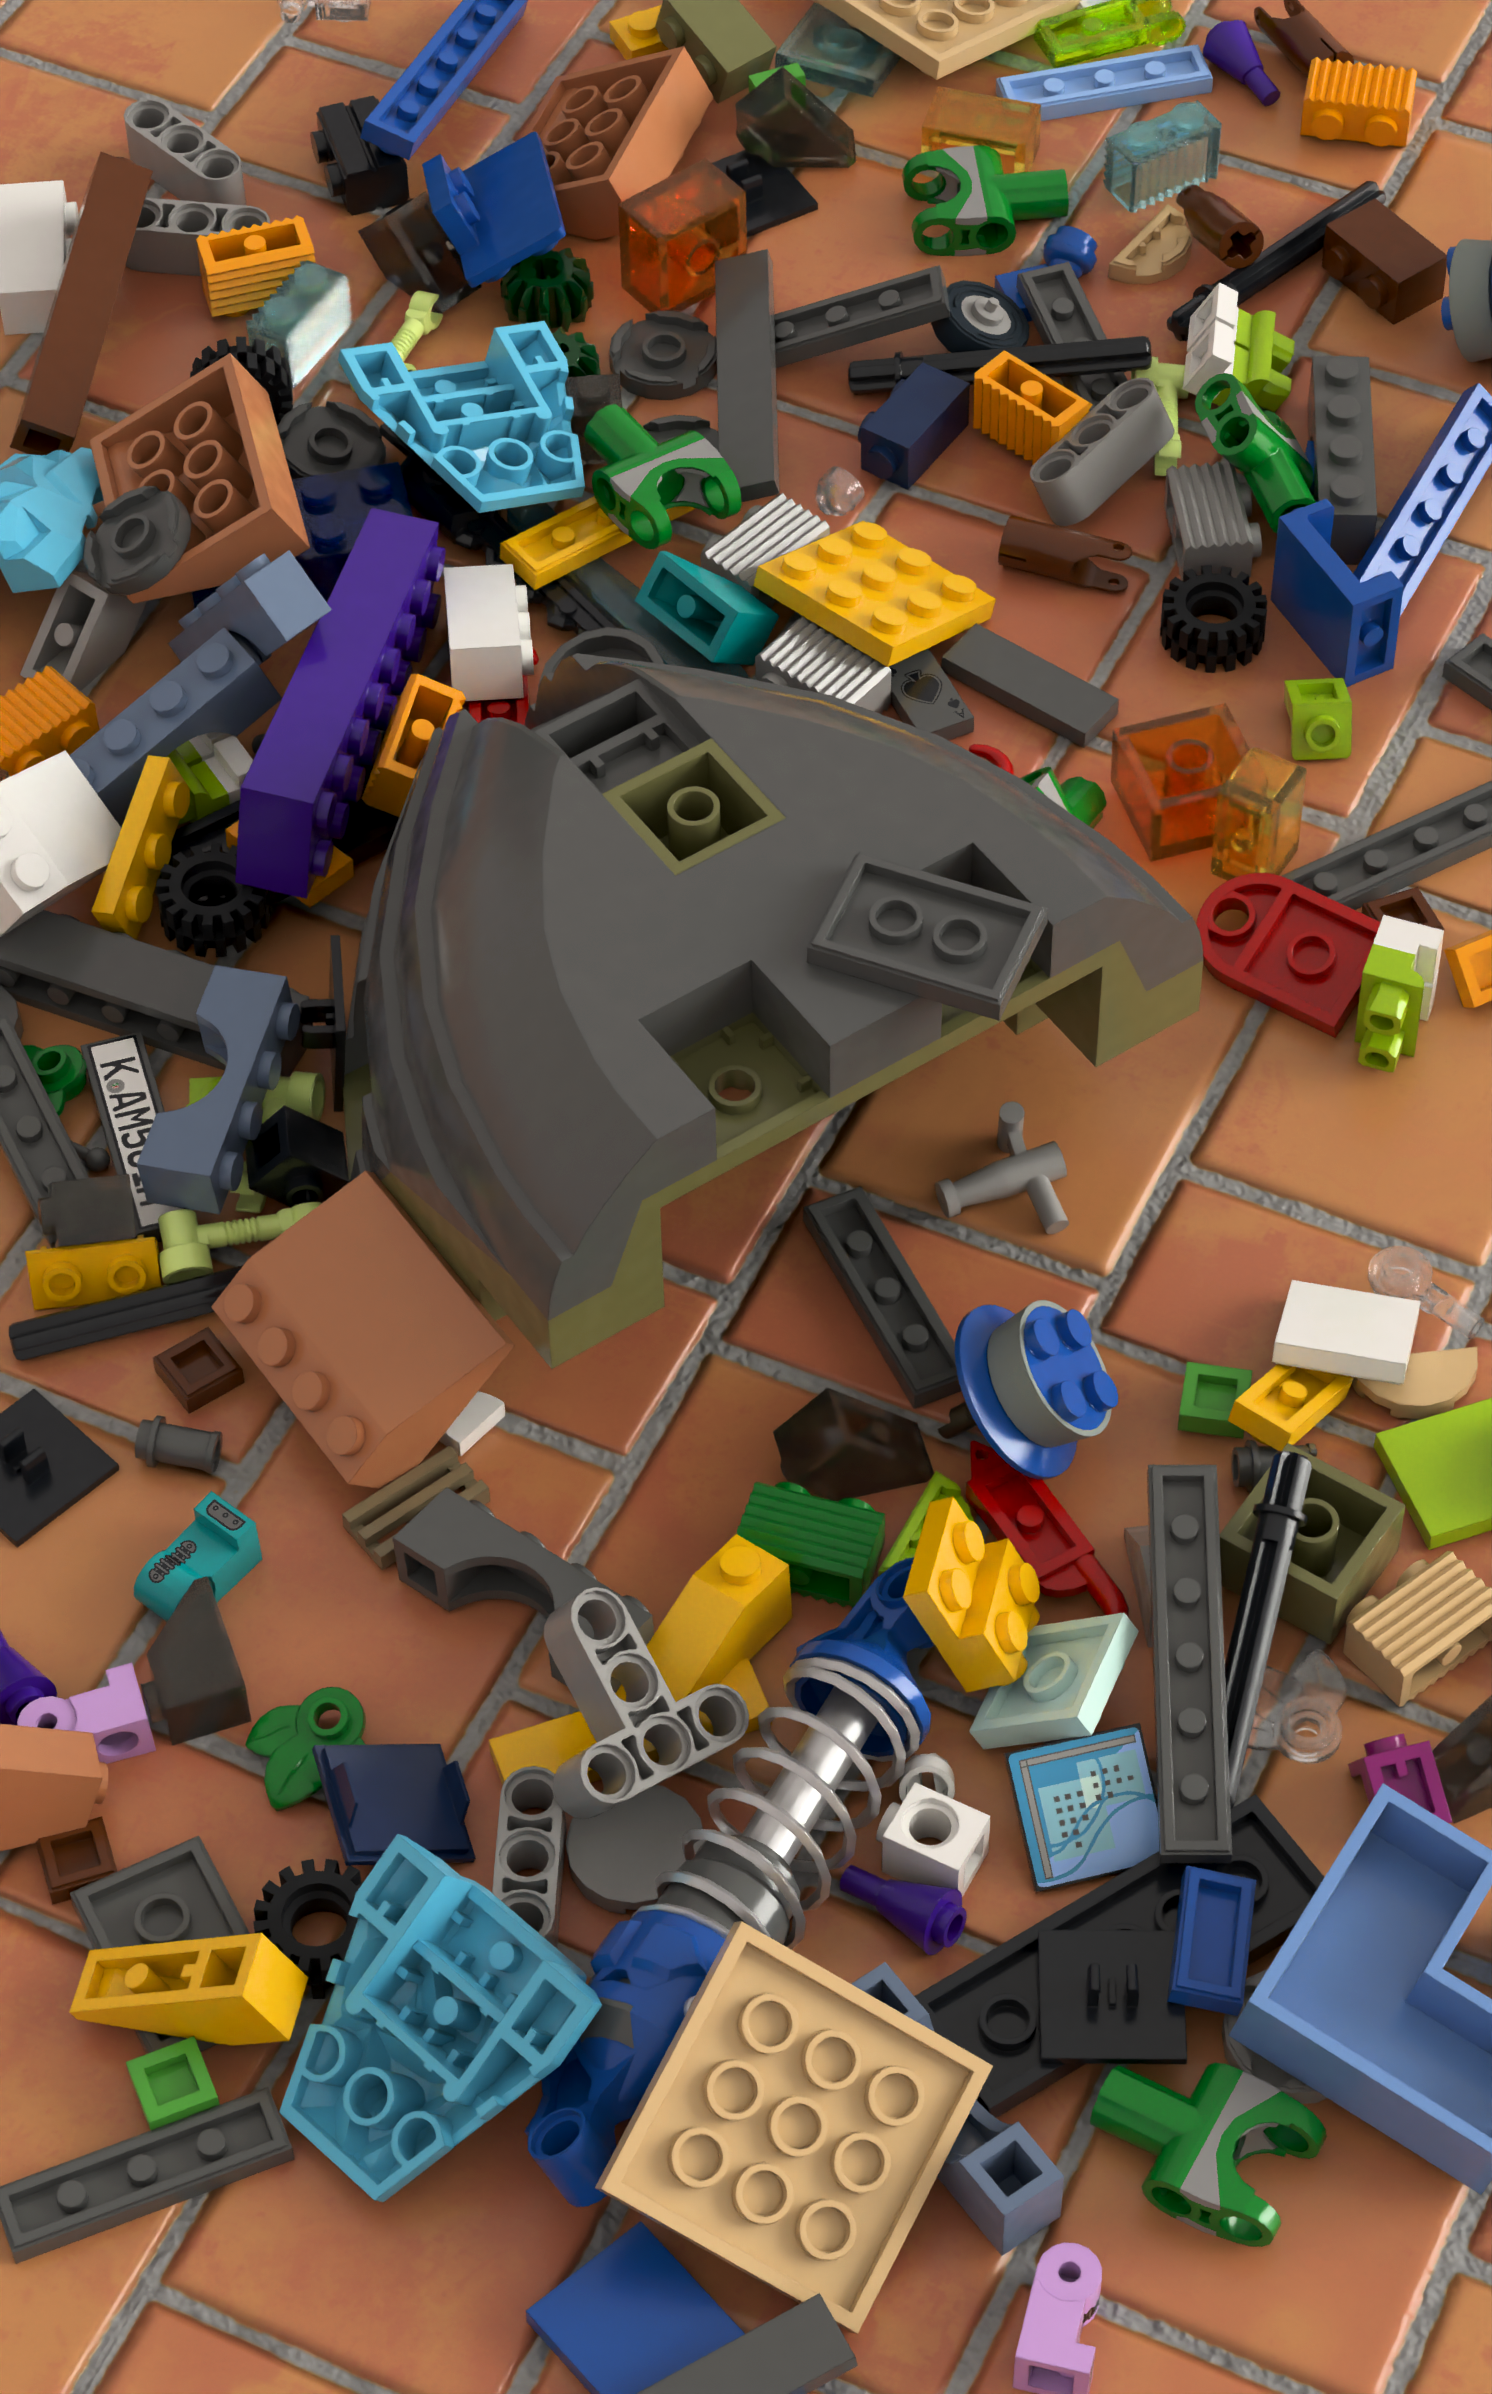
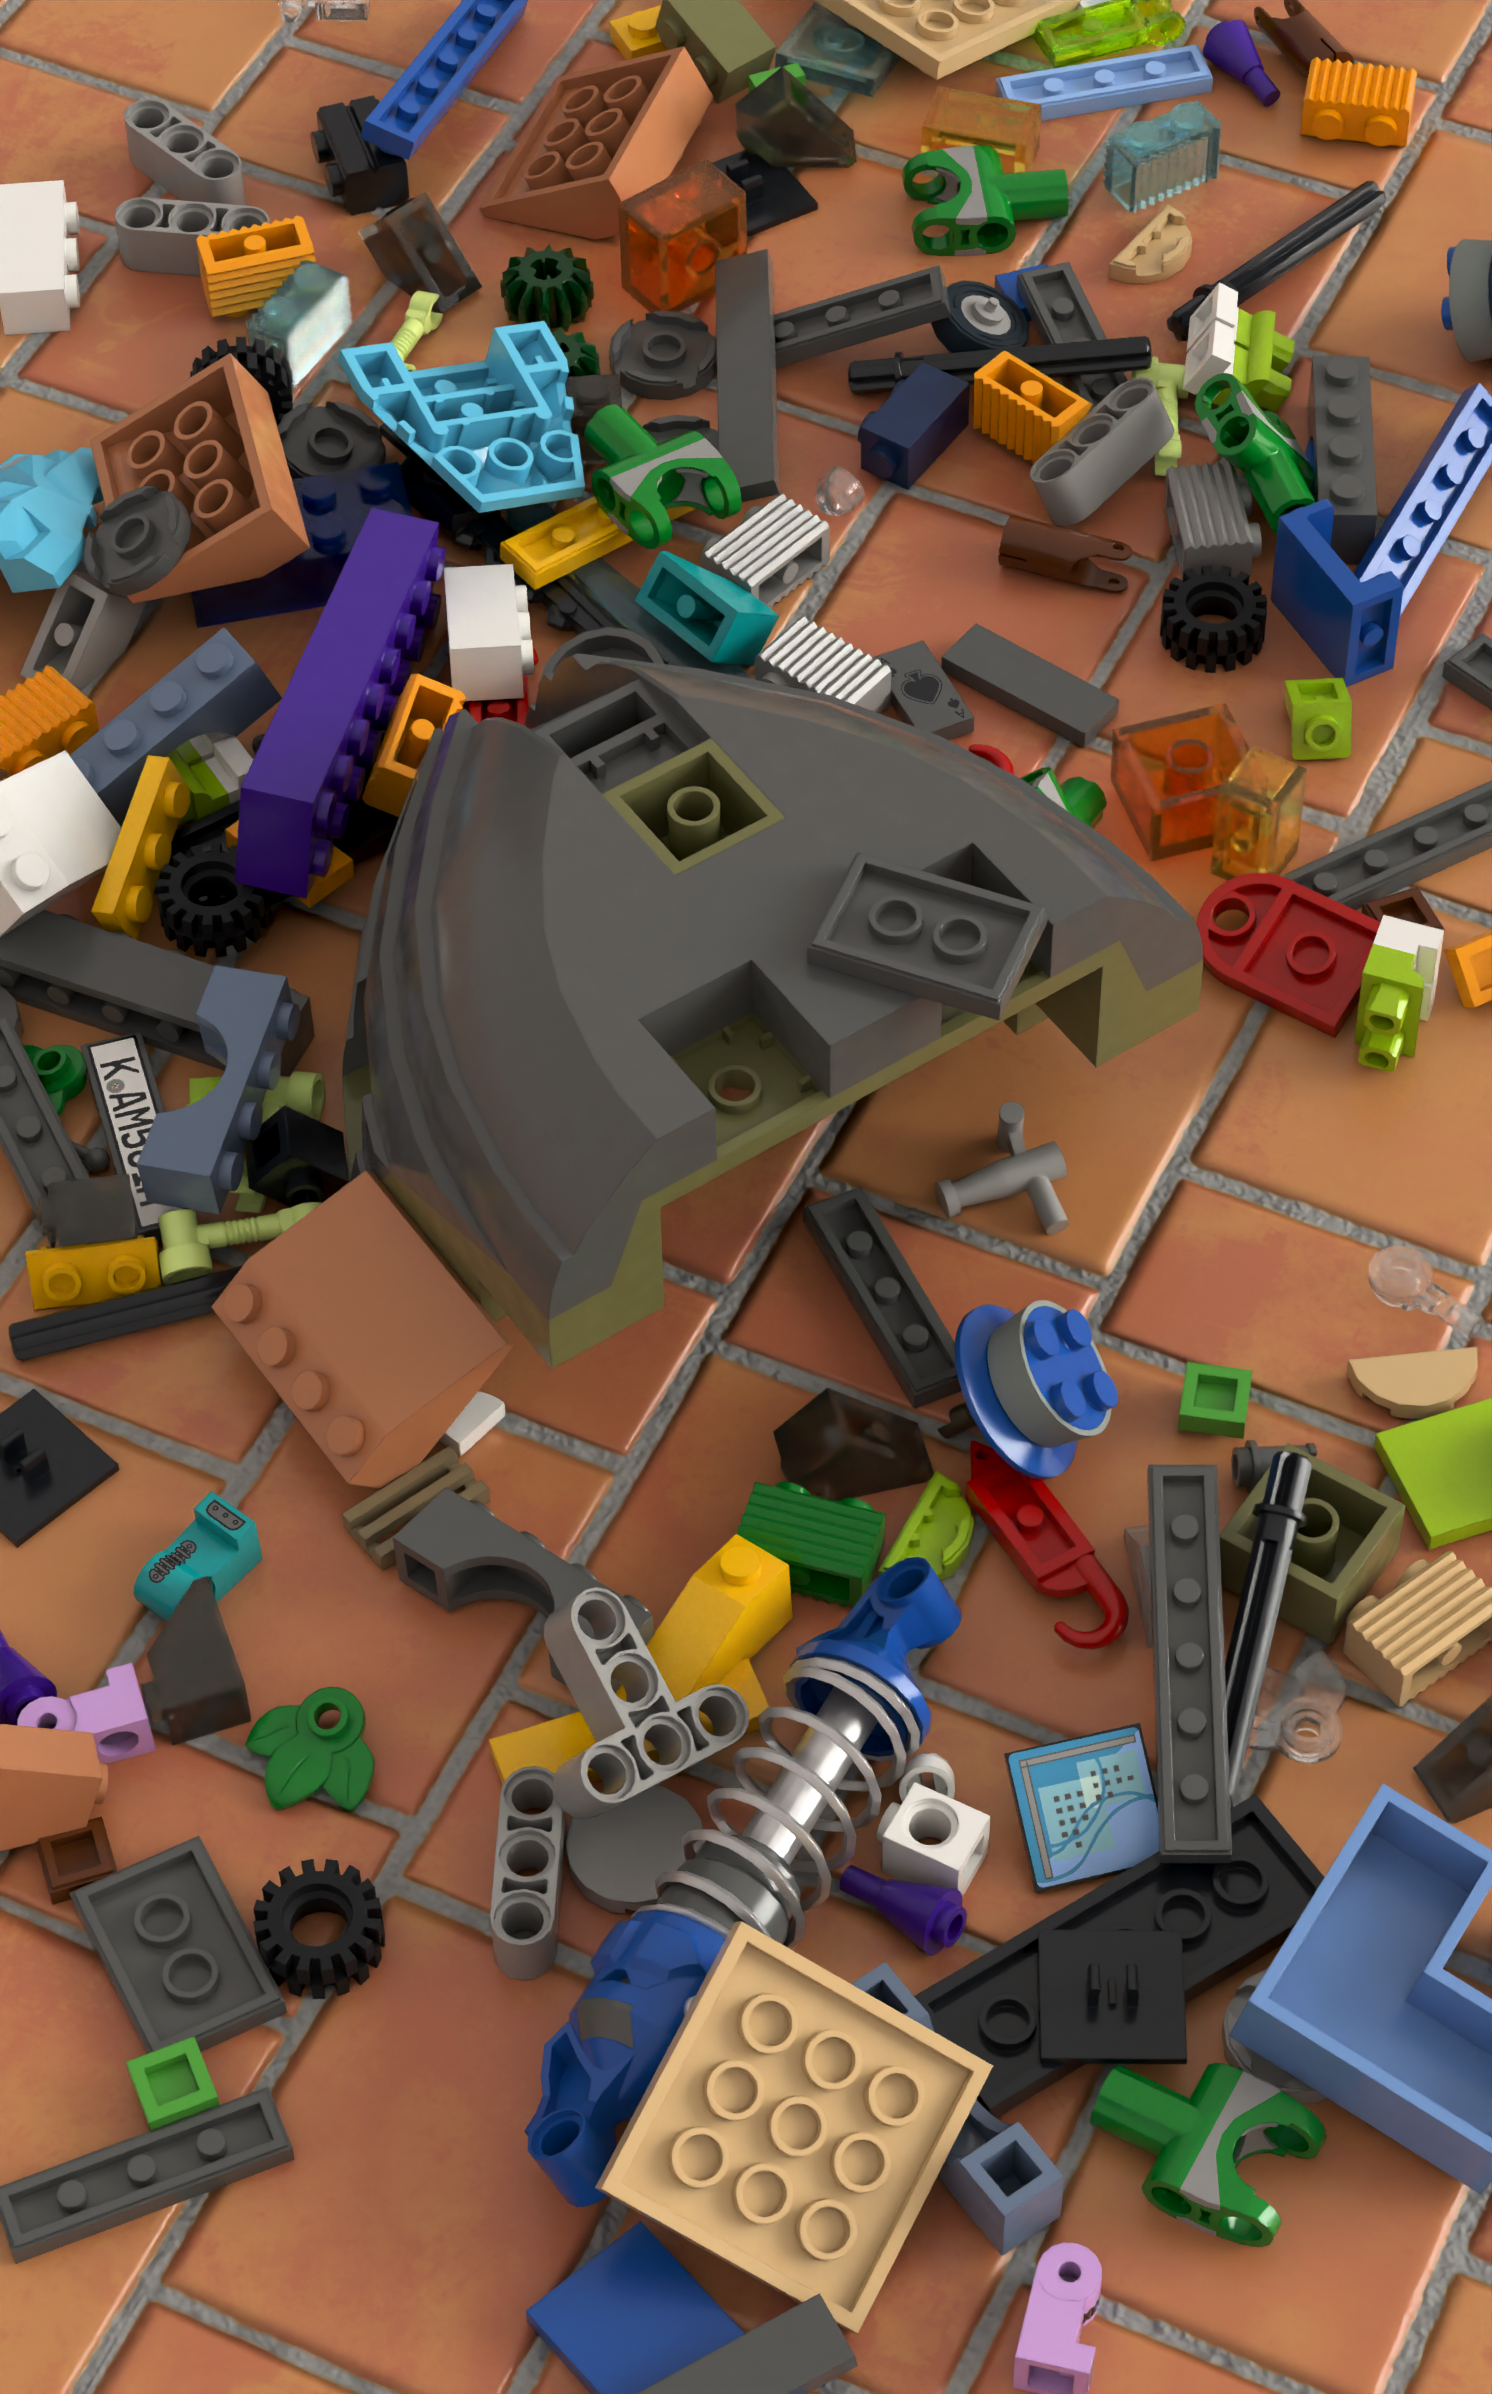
reddish brown brick [10,152,153,455] -> none
yellow slope [69,1933,309,2046] -> none
dark grey pin [135,1415,223,1473] -> none
reddish brown tile [153,1327,245,1414] -> none
sand blue arch [168,550,332,665] -> none
medium azure wedge [279,1834,602,2202] -> none
black piece [300,935,346,1112] -> none
dark blue piece [312,1744,476,1866] -> none
blue bracket [422,131,566,288] -> none
yellow plate [753,520,996,667] -> none
yellow plate [903,1496,1040,1693] -> none
light aqua plate [969,1613,1139,1749] -> none
blue plate [1043,226,1097,279] -> none
blue tile [1167,1866,1256,2016] -> none
reddish brown piece [1176,184,1264,269] -> none
yellow plate [1228,1364,1353,1451] -> none
white tile [1272,1280,1421,1385] -> none
reddish brown brick [1322,198,1447,325] -> none
magenta bracket [1348,1734,1452,1823] -> none

